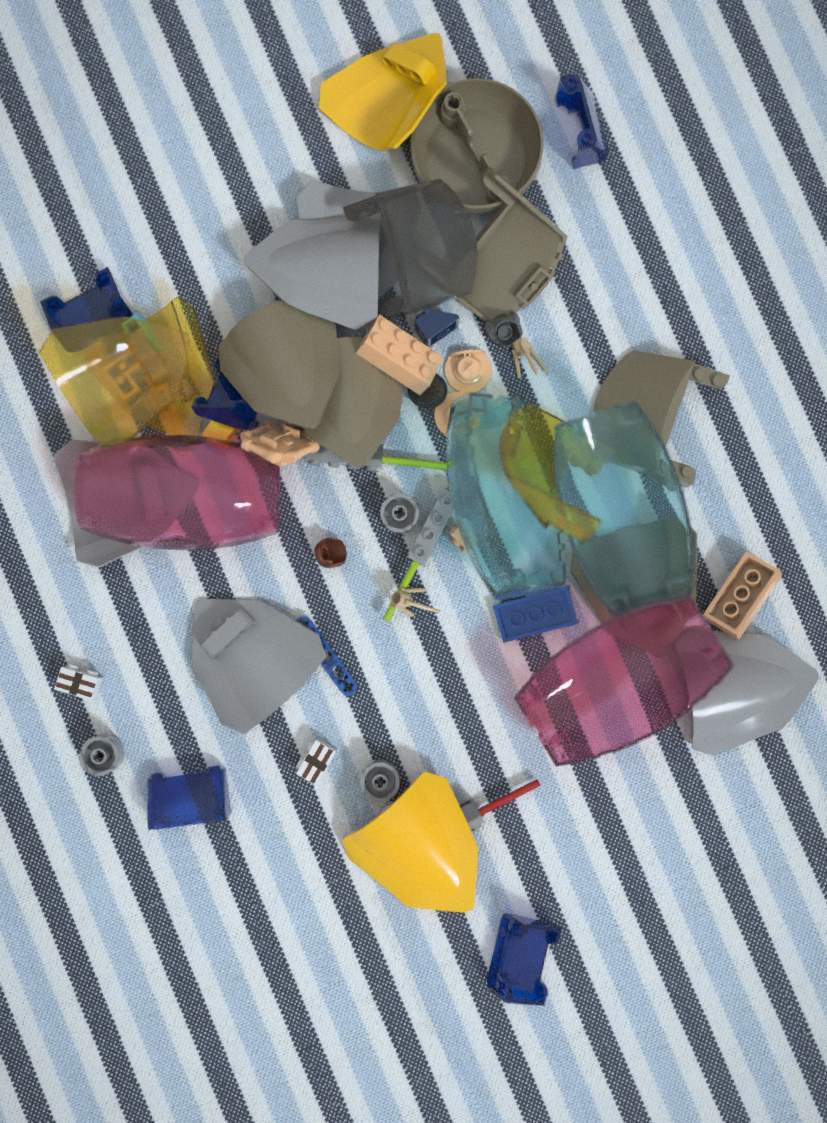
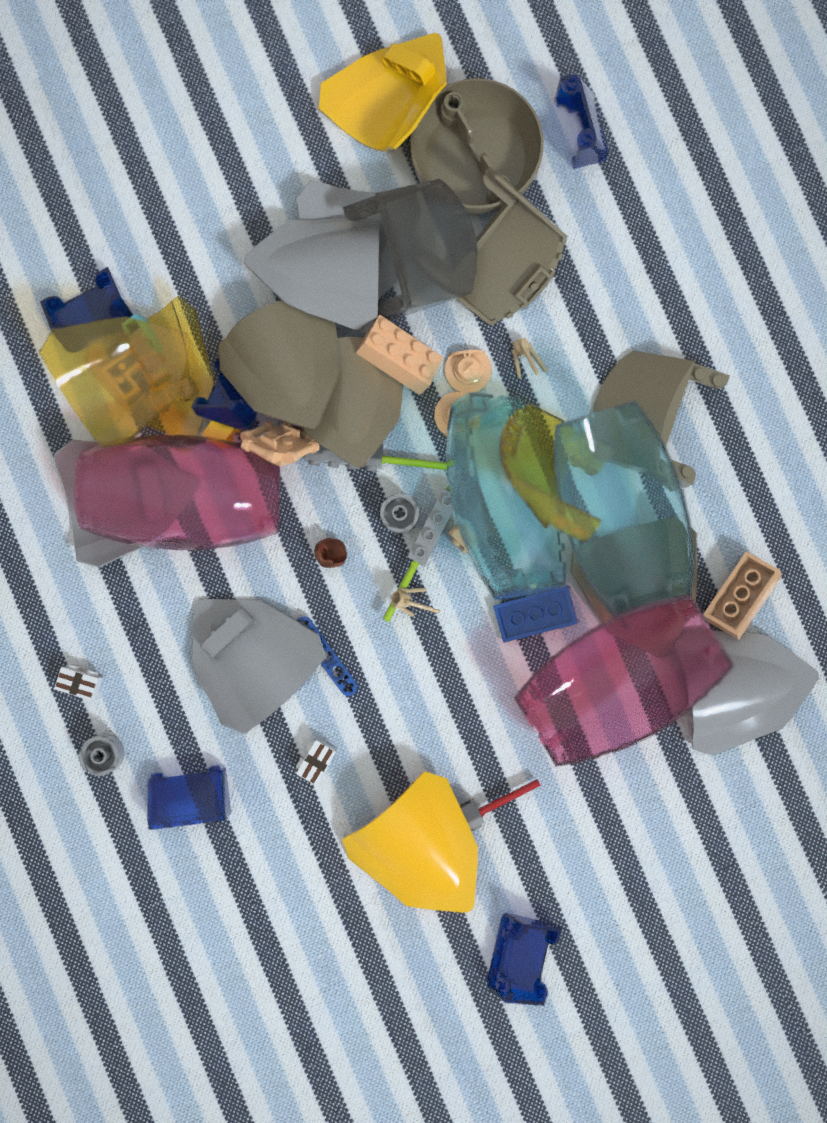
light grey brick [360,760,400,802] -> none
clear smoke wheel [407,374,447,409] -> none
dark blue slope [414,310,460,348] -> none
dark grey hair [484,313,522,347] -> none

